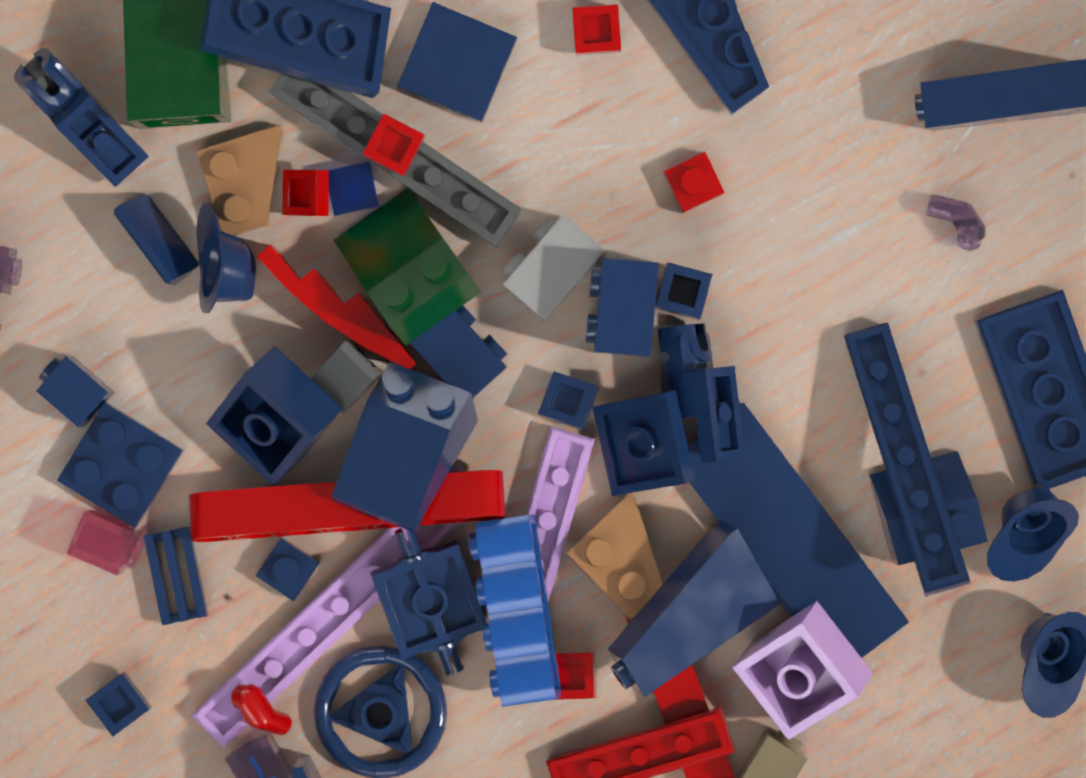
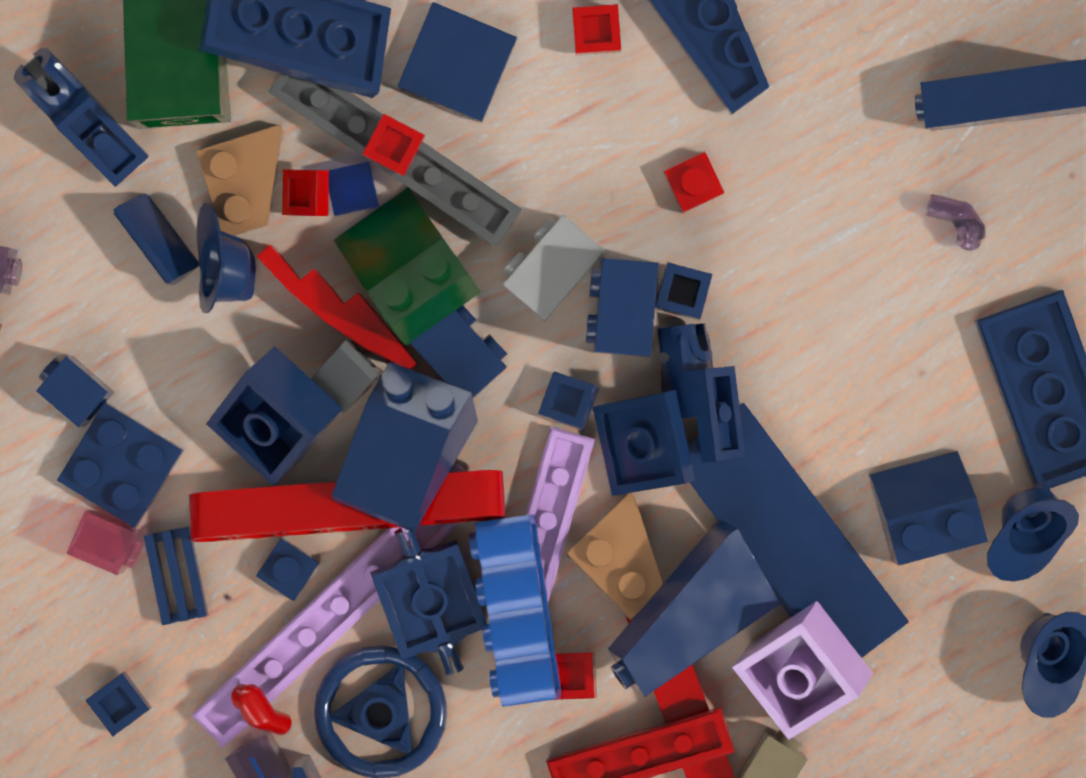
dark blue tile [844,322,970,597] -> none

